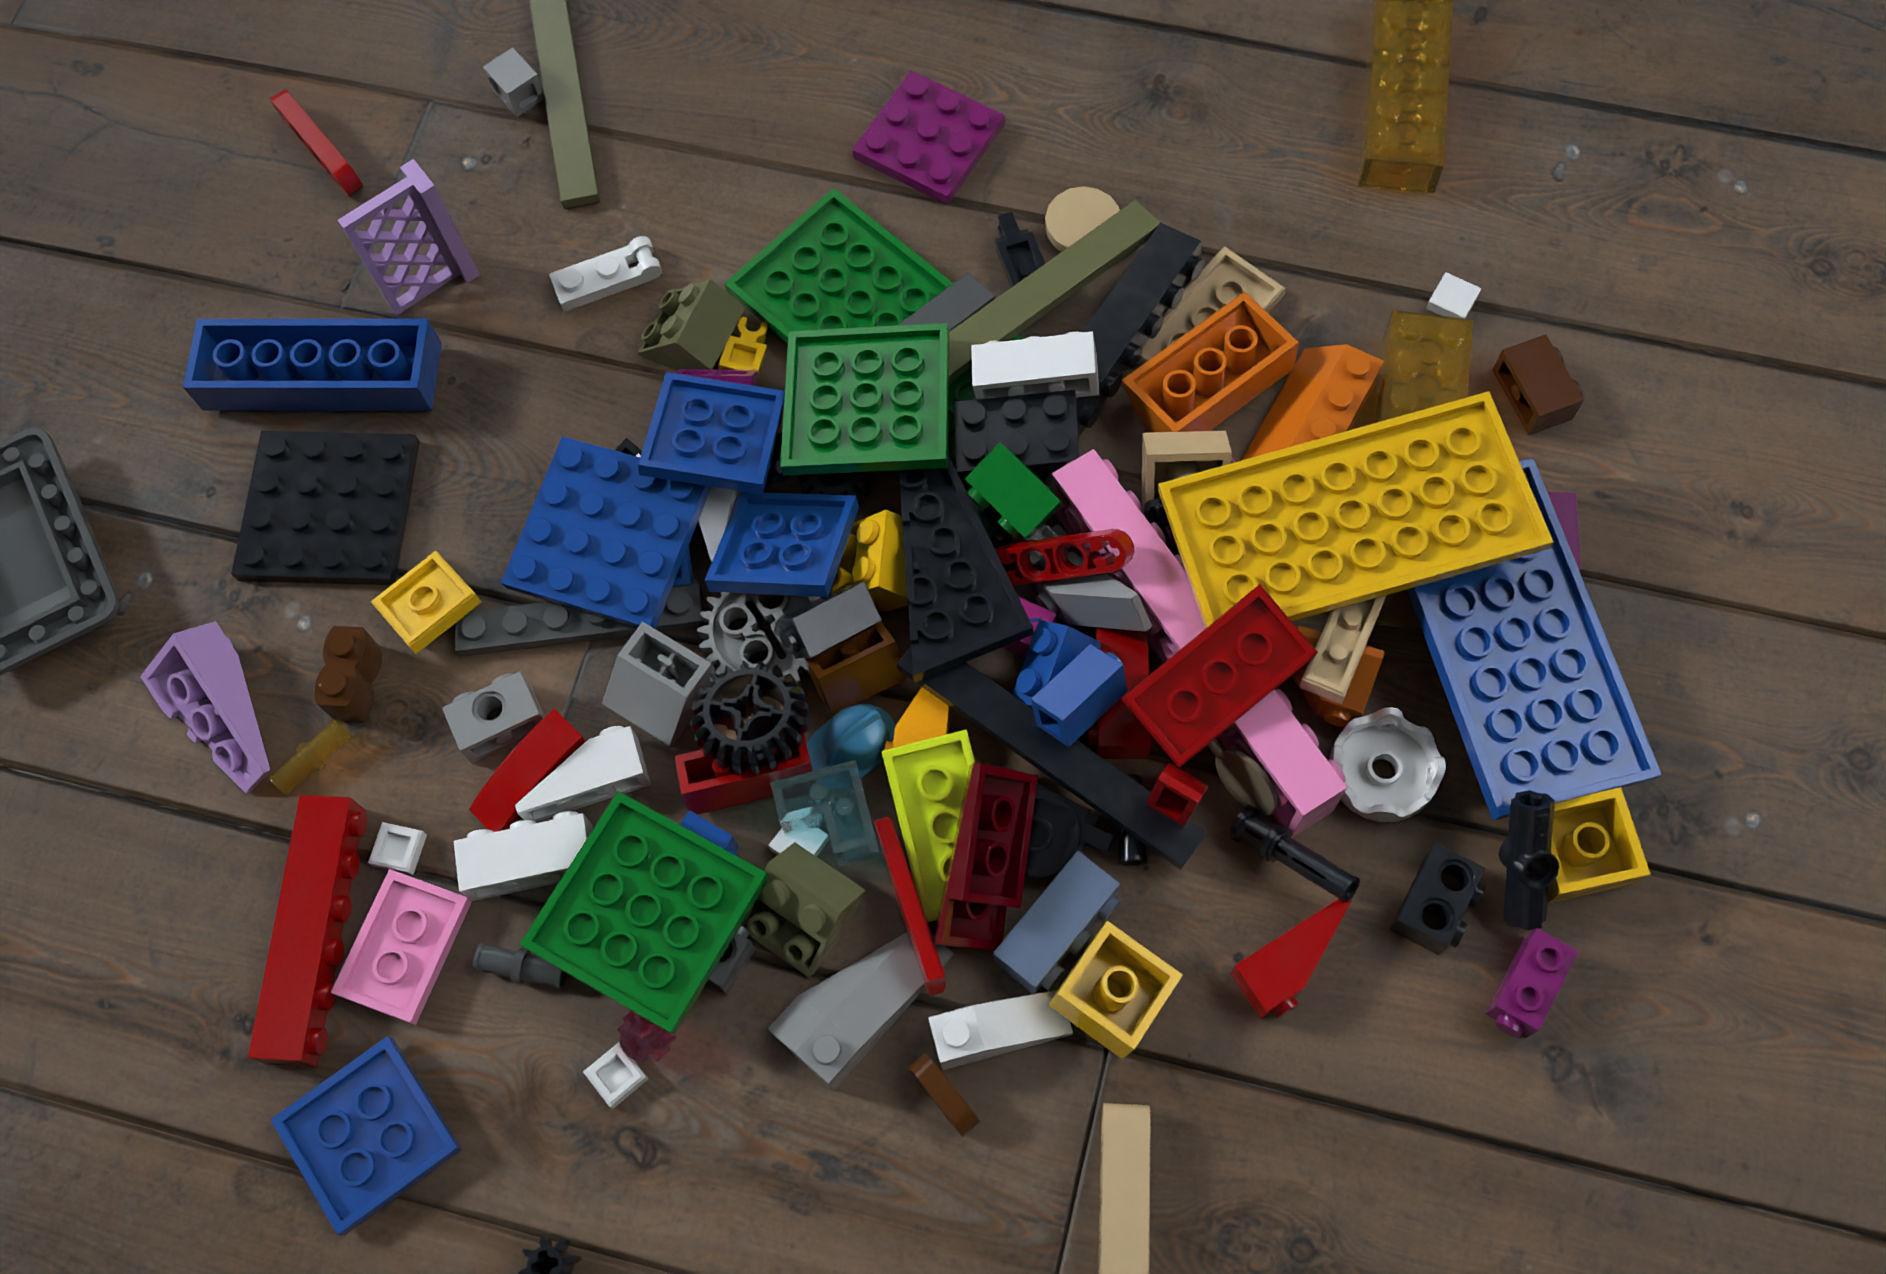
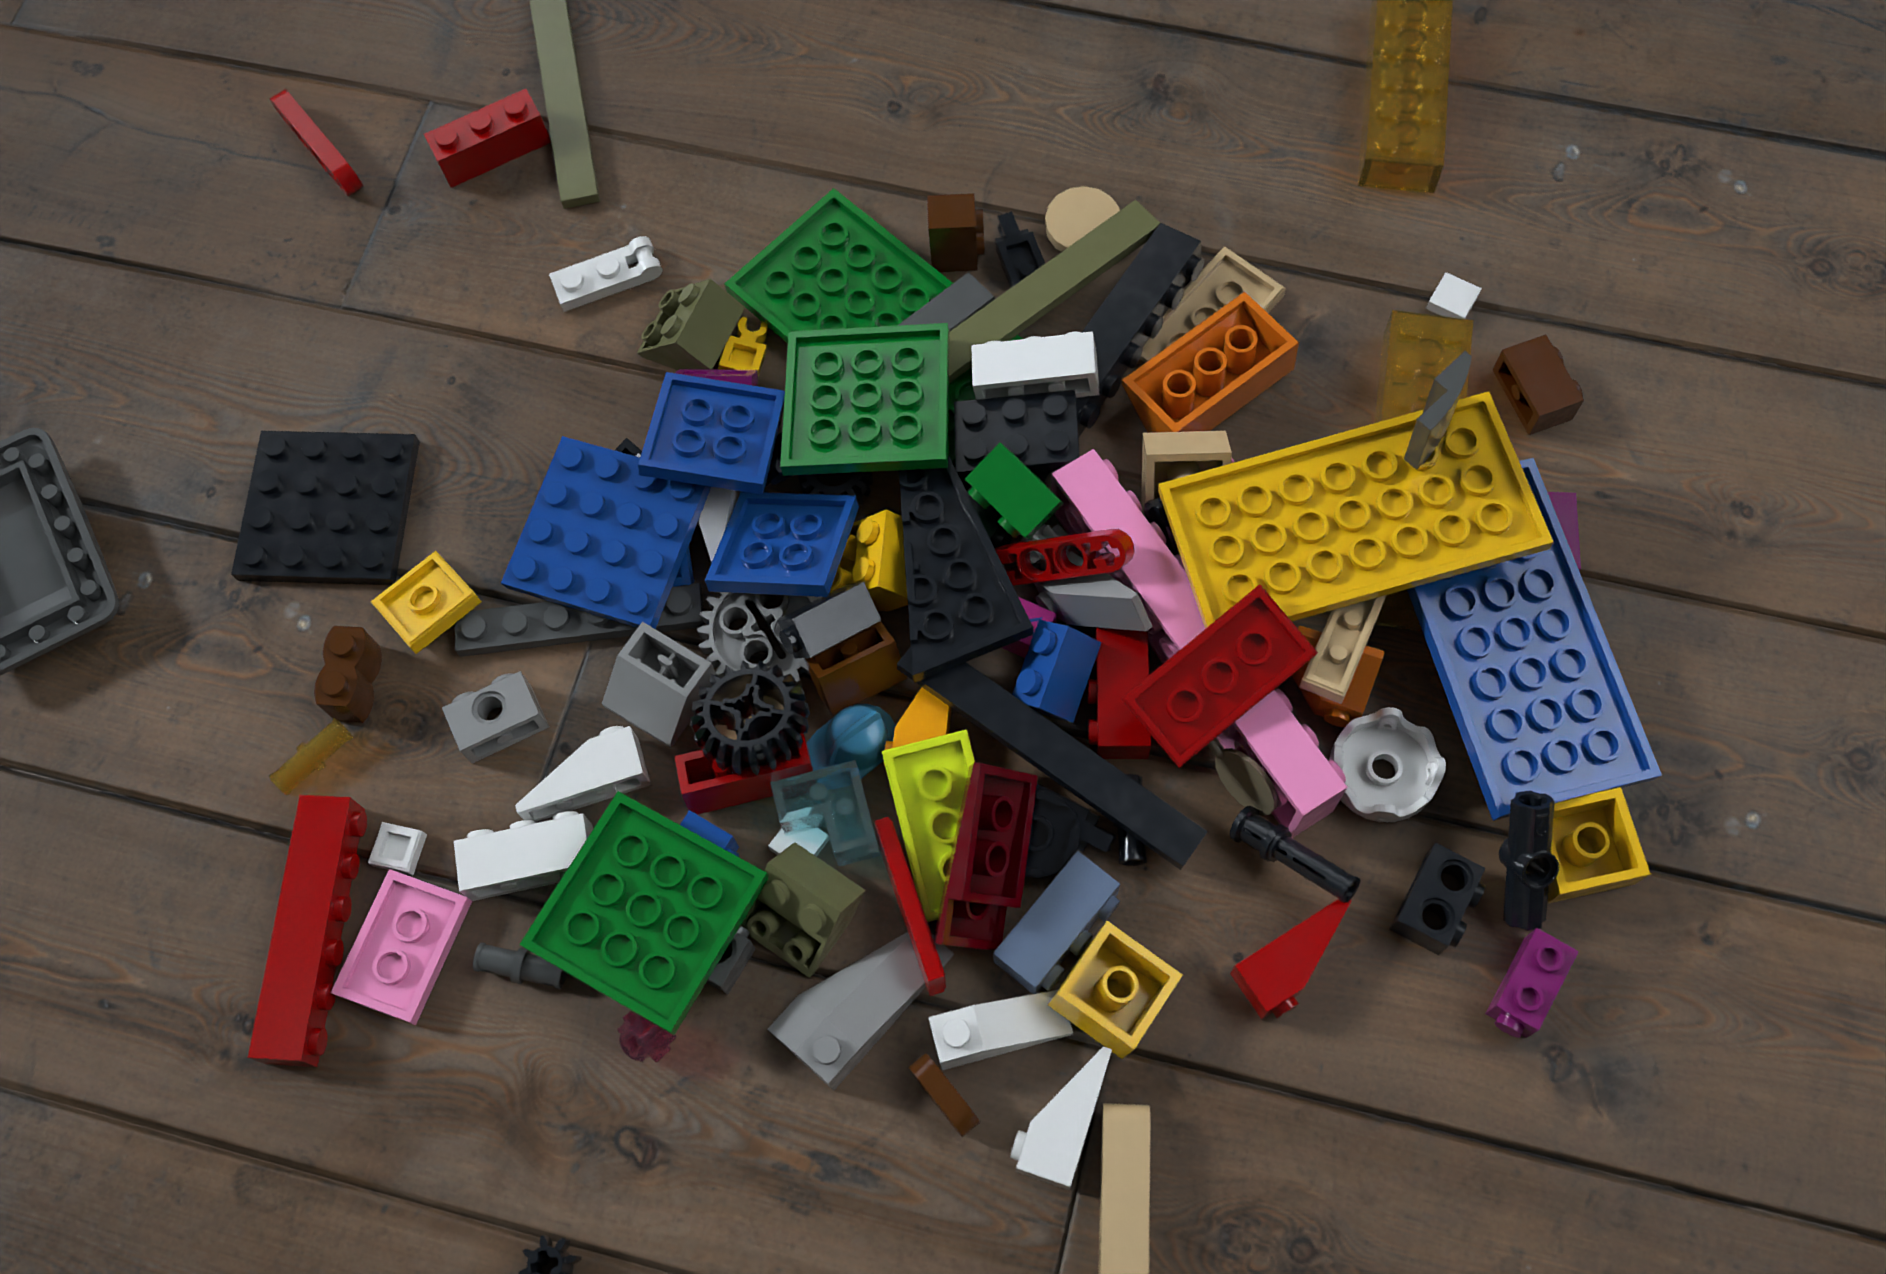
lavender wedge [140,621,270,793] -> none
blue brick [183,319,442,411] -> none
blue plate [270,1036,462,1236] -> none
lavender fence [337,159,480,315] -> none
red slope [469,708,586,832] -> none
light grey brick [483,47,545,117] -> none
white tile [583,1042,649,1109] -> none
magenta plate [852,70,1005,205] -> none
blue brick [1031,644,1128,747] -> none
red slope [1146,763,1208,827] -> none
orange slope [1242,344,1384,460] -> none
none -> red brick [424,89,551,188]
none -> reddish brown brick [927,193,985,272]
none -> white slope [1010,1047,1112,1190]
none -> dark grey slope [1404,351,1472,470]

